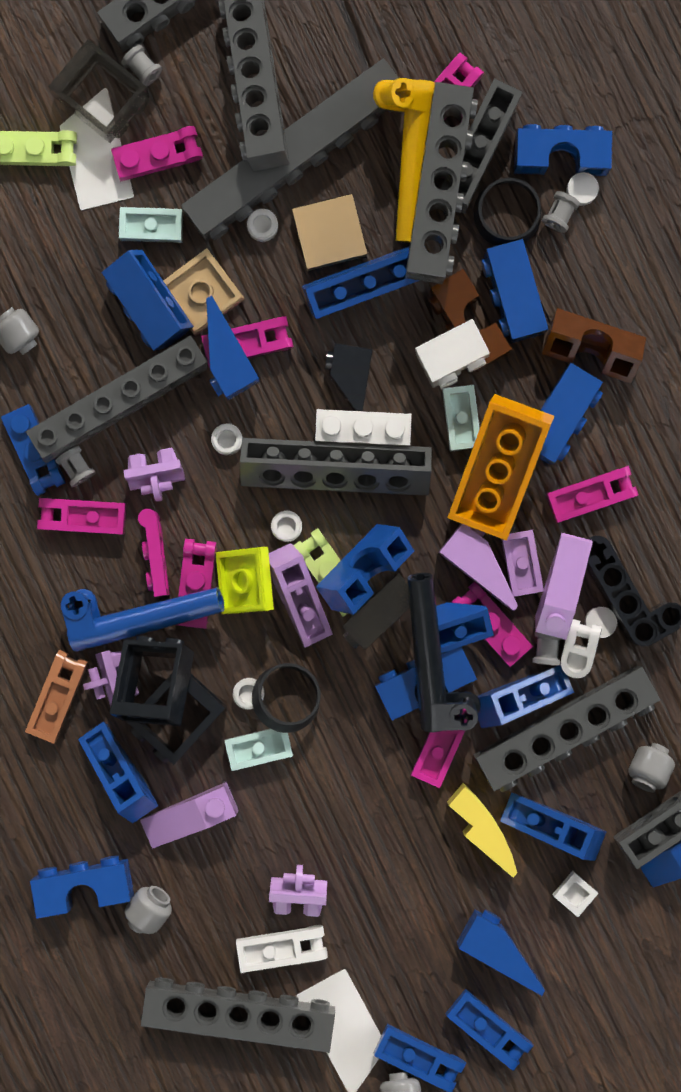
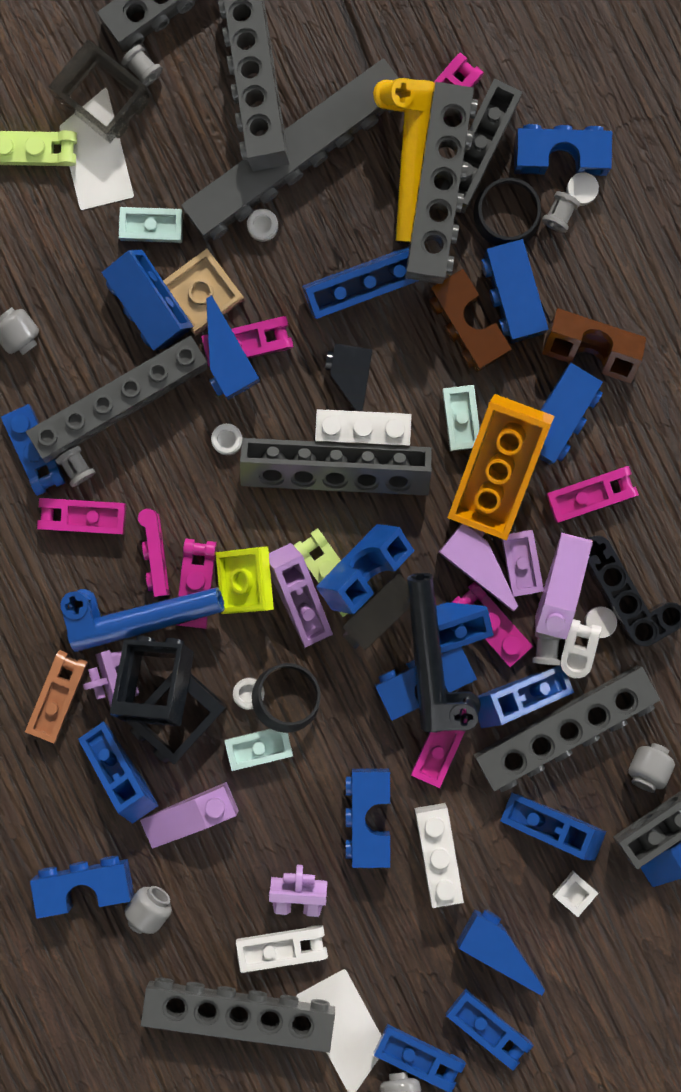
dark pink plate [111,126,203,182] -> none
lavender hips [124,448,185,502] -> none
white tile [271,511,302,542] -> none
tan tile [292,194,367,271] -> none
white brick [415,319,490,390] -> none
light yellow slope [447,783,517,877] -> none
none -> blue arch [346,769,390,868]
none -> white arch [415,803,464,908]

